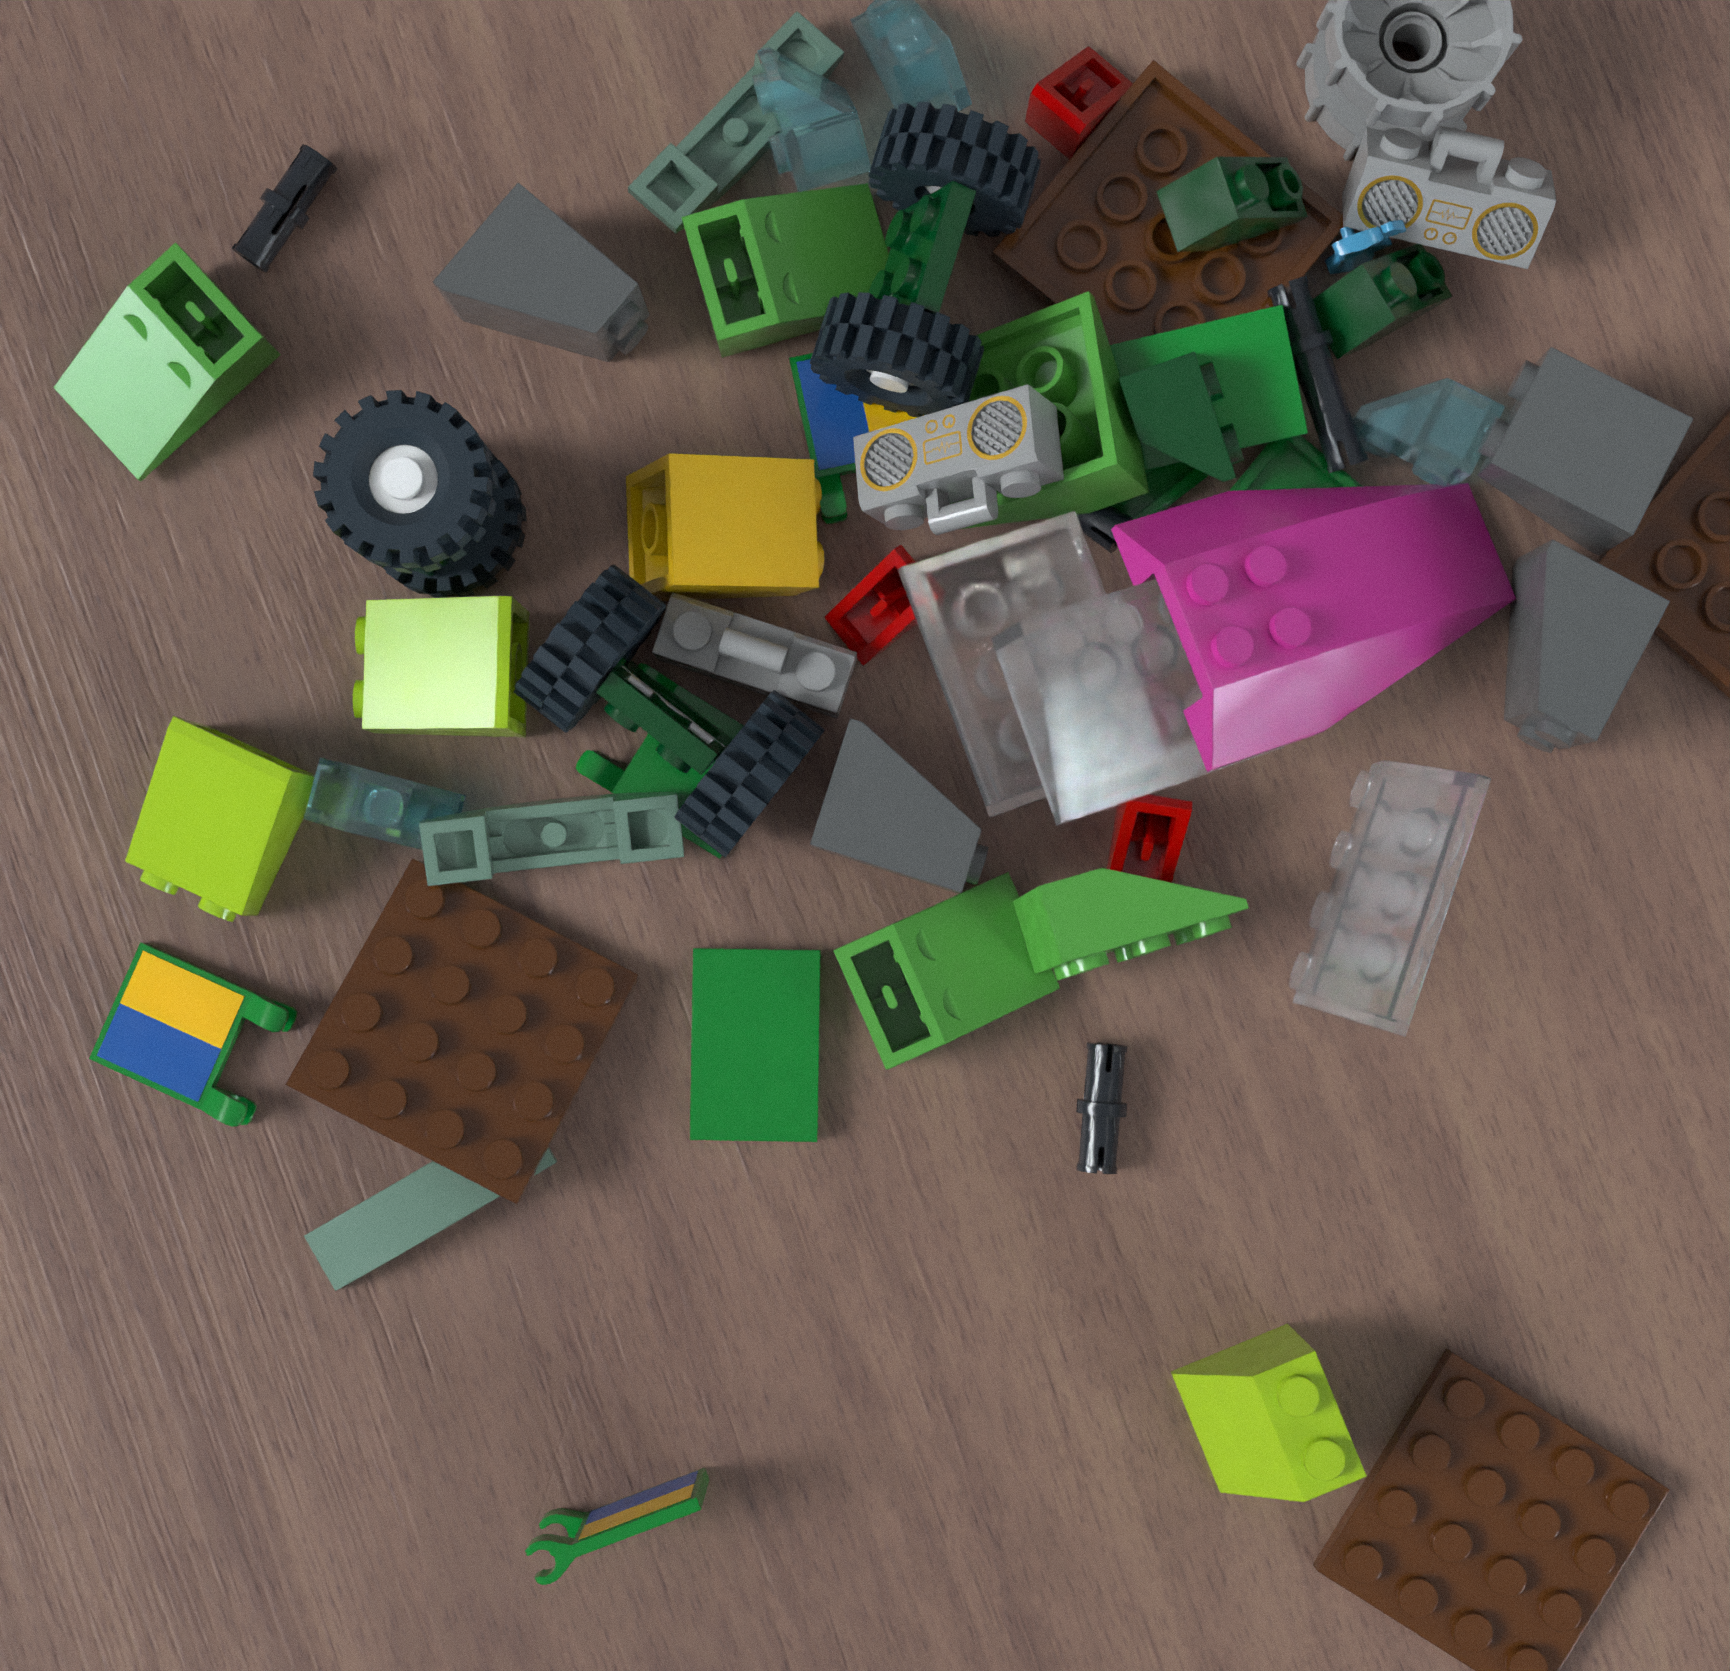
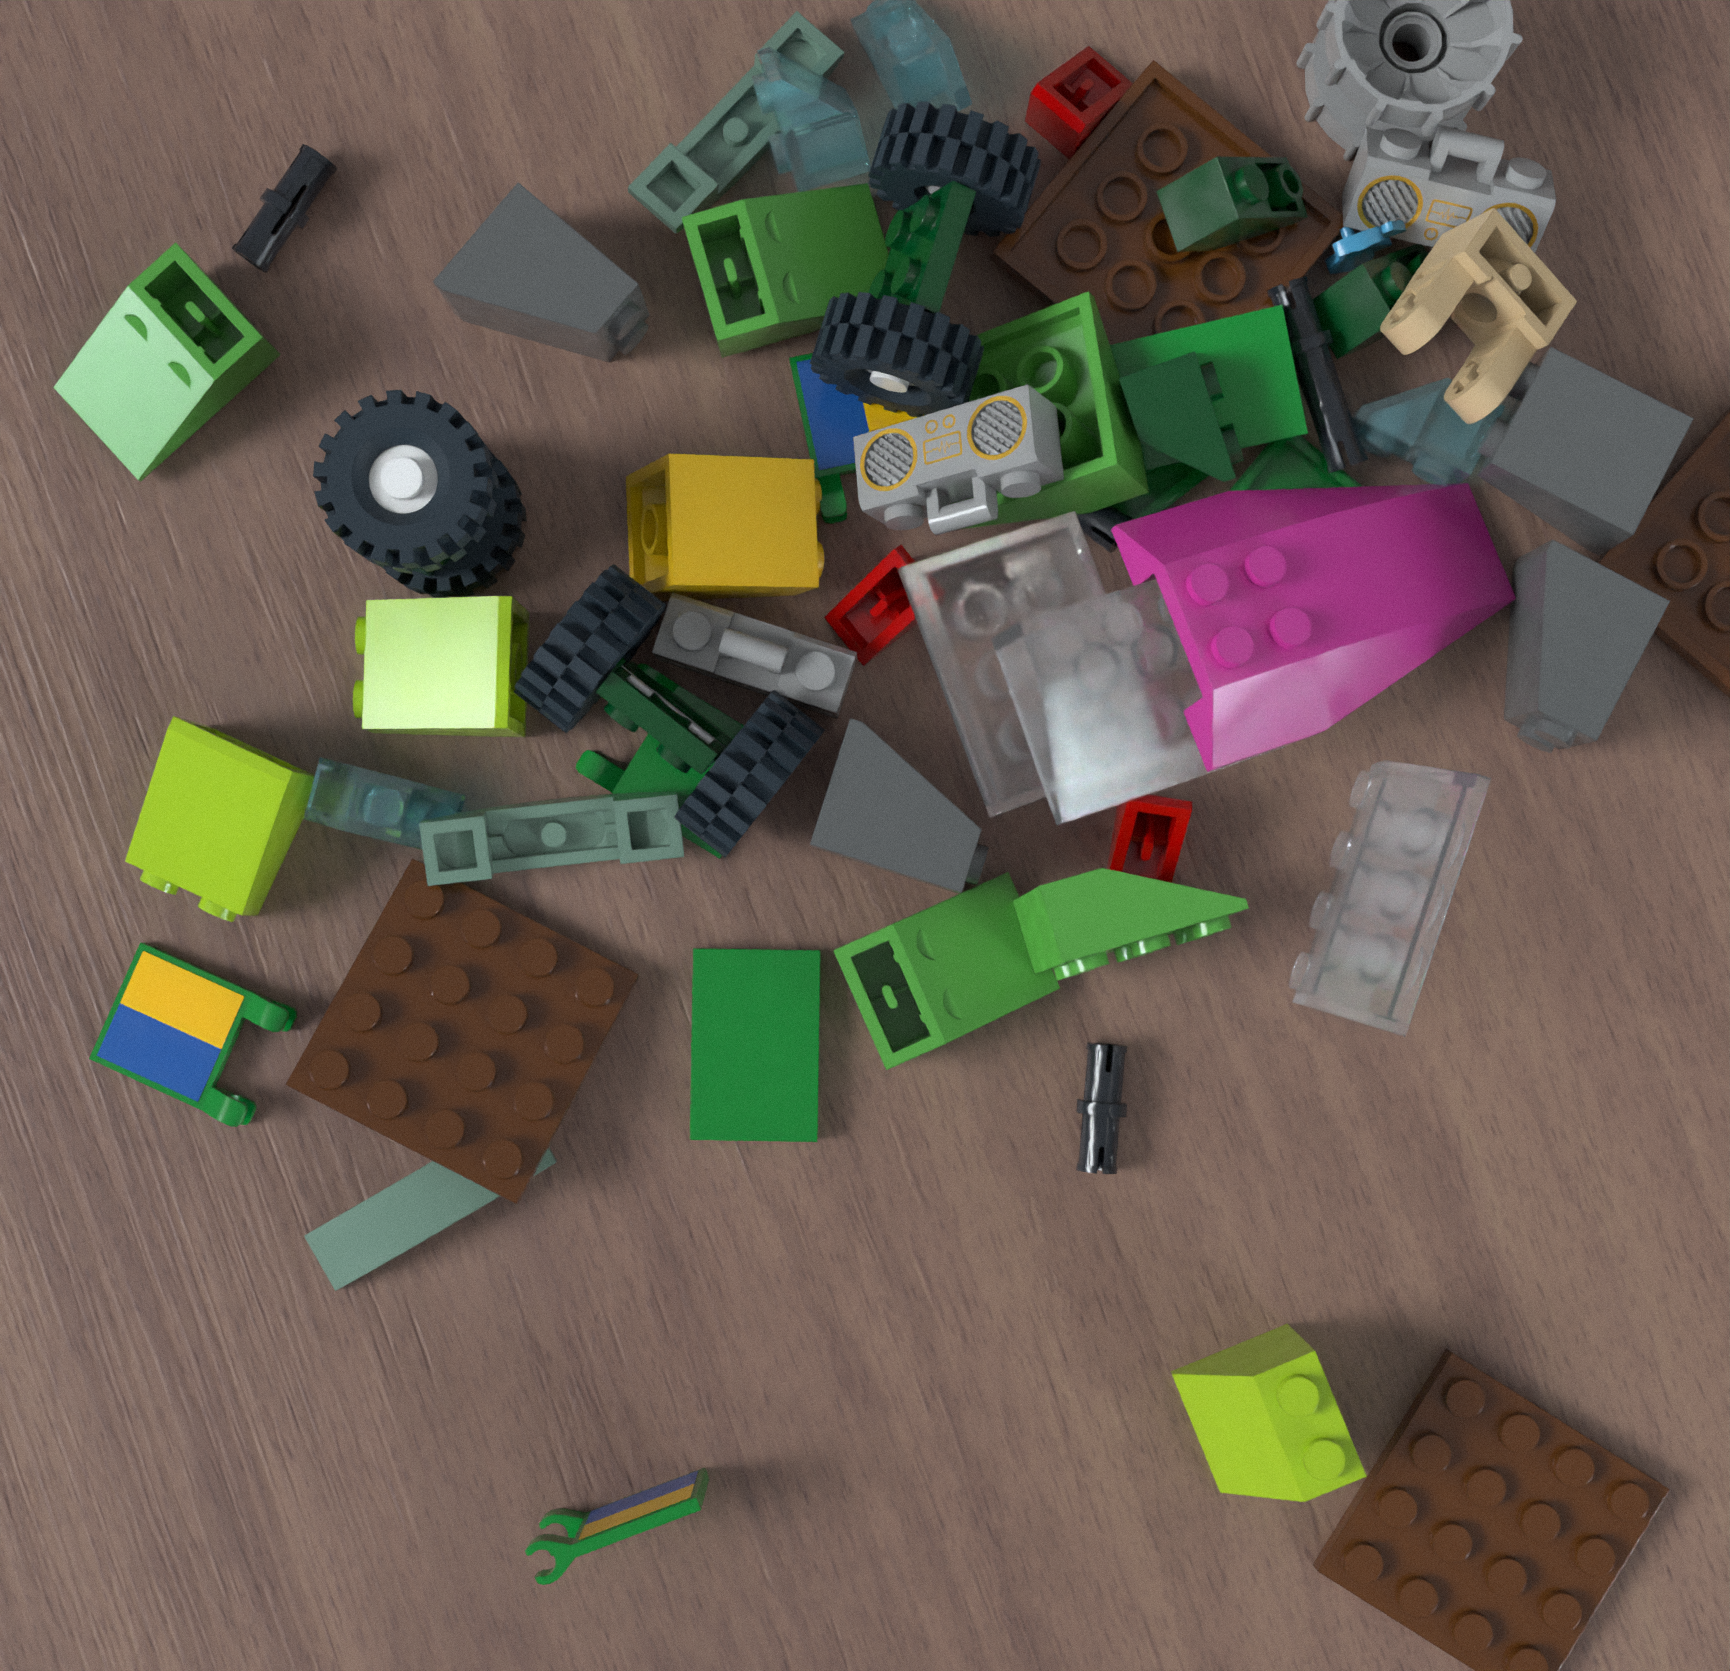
none -> tan brick [1380,208,1577,424]

